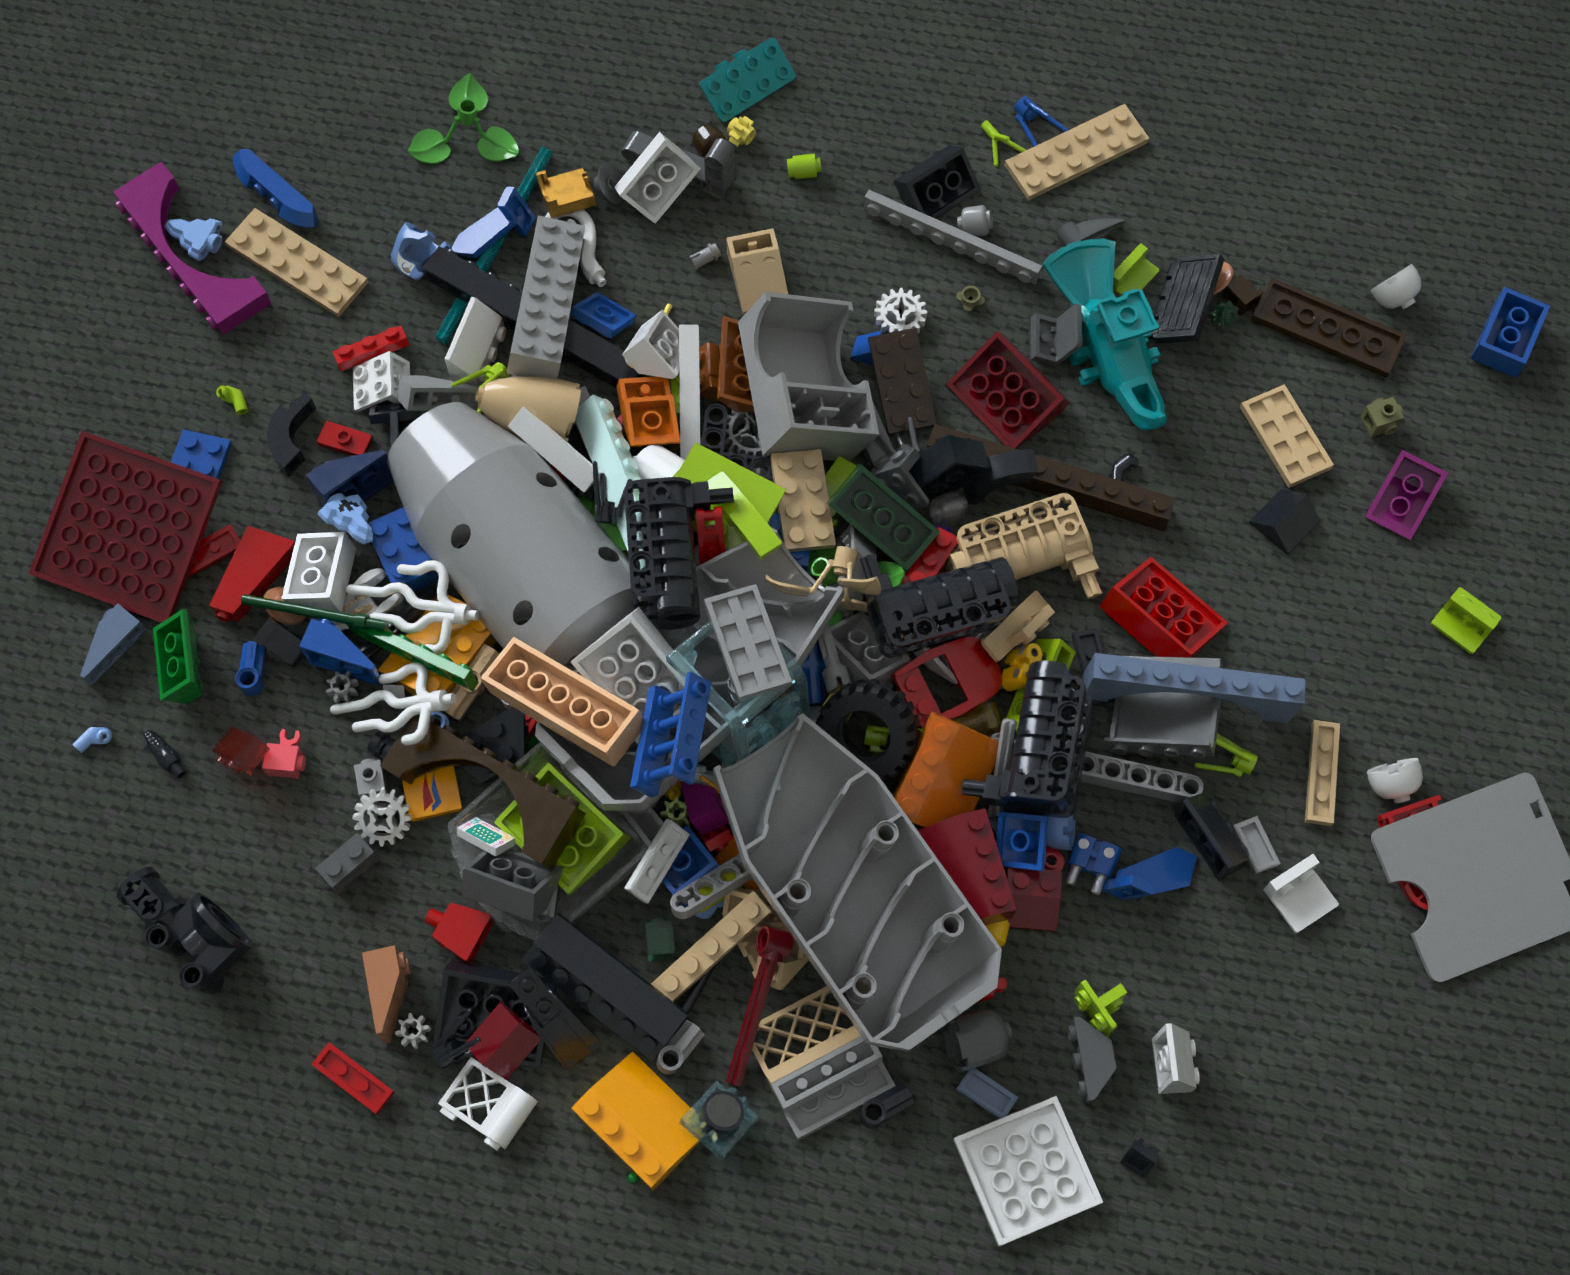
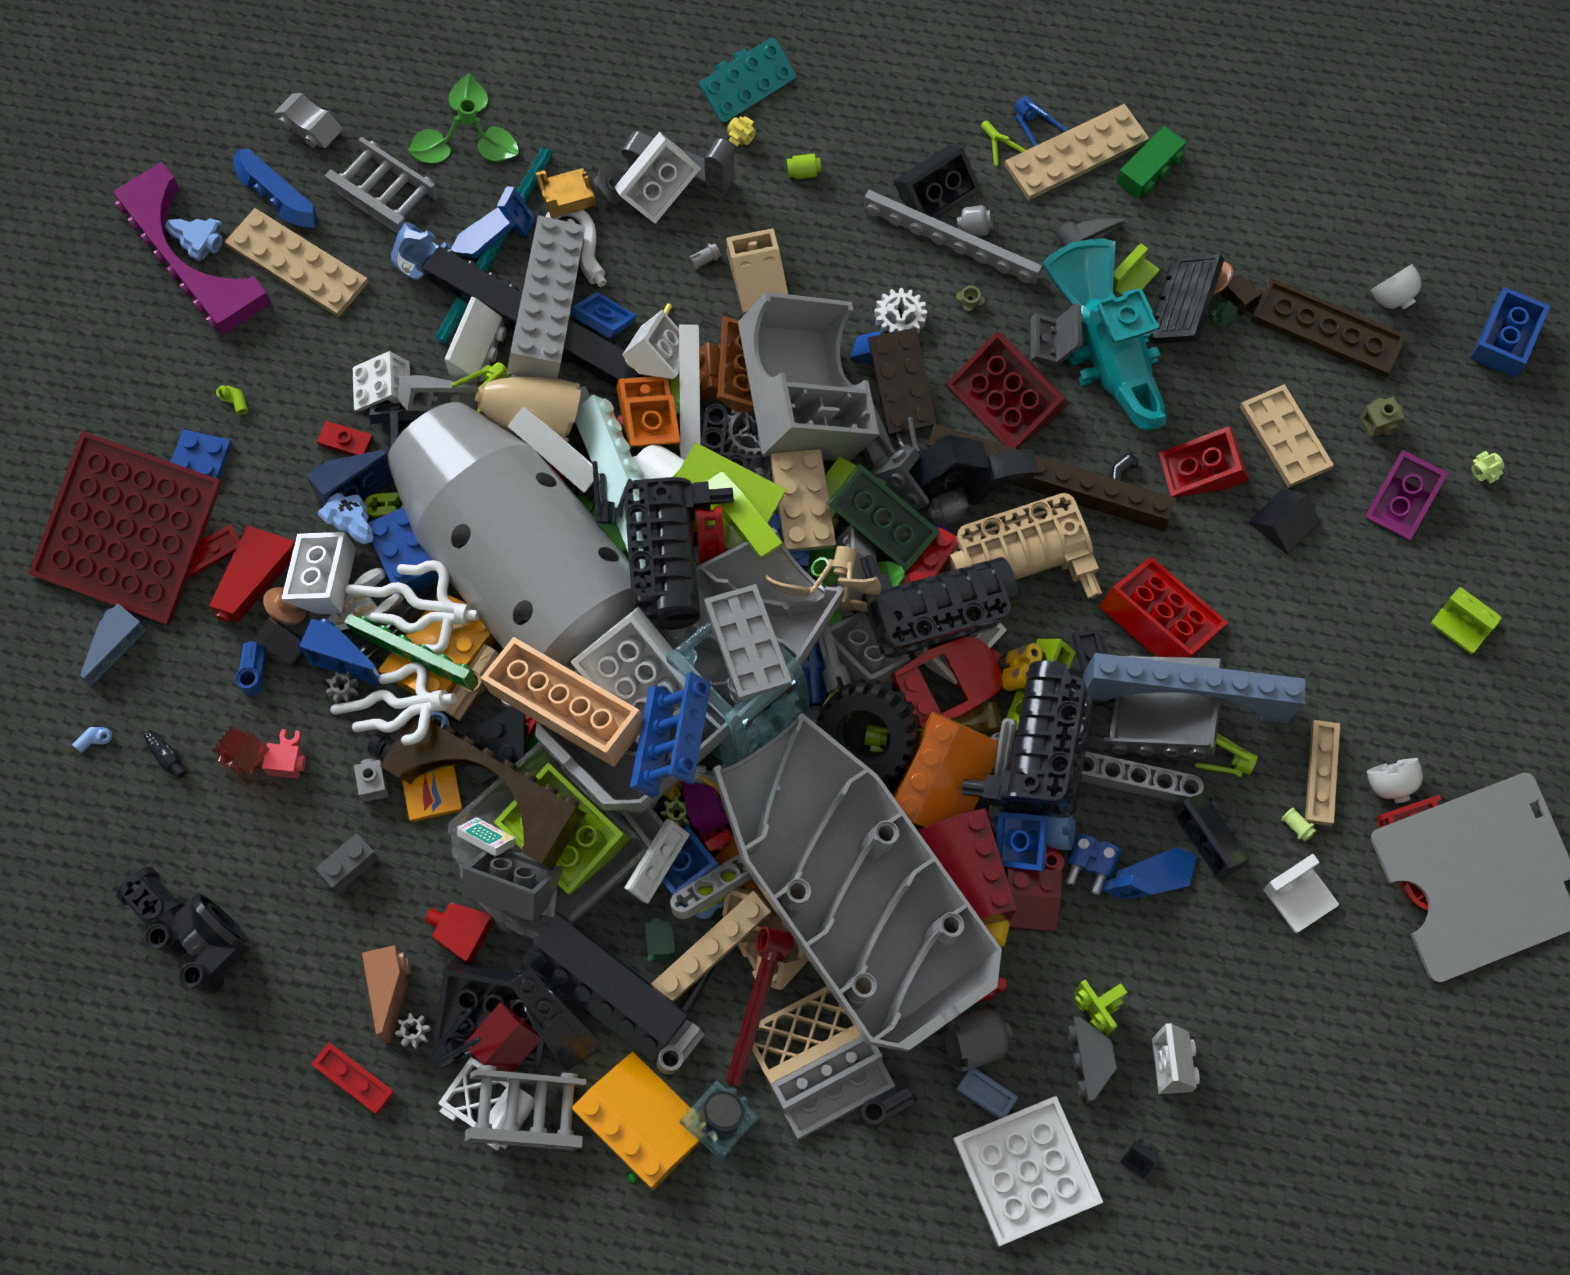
green slope [153,609,202,704] -> none
dark green bar [241,594,389,631] -> none
black arch [267,393,316,478] -> none
red plate [332,325,409,371] -> none
white gear [352,787,412,847] -> none
white sticker [383,685,405,699] -> none
dark brown head [692,124,727,158] -> none
tan bracket [981,590,1055,662] -> none
light grey tile [1232,816,1281,875] -> none
none -> light grey brick [274,93,343,148]
none -> light grey fence [325,137,438,234]
none -> lime beam [365,492,403,519]
none -> light grey fence [465,1065,586,1150]
none -> green brick [1117,126,1186,199]
none -> red slope [1159,426,1250,498]
none -> yellowish green pin [1281,807,1316,841]
none -> yellowish green gear [1472,451,1504,484]

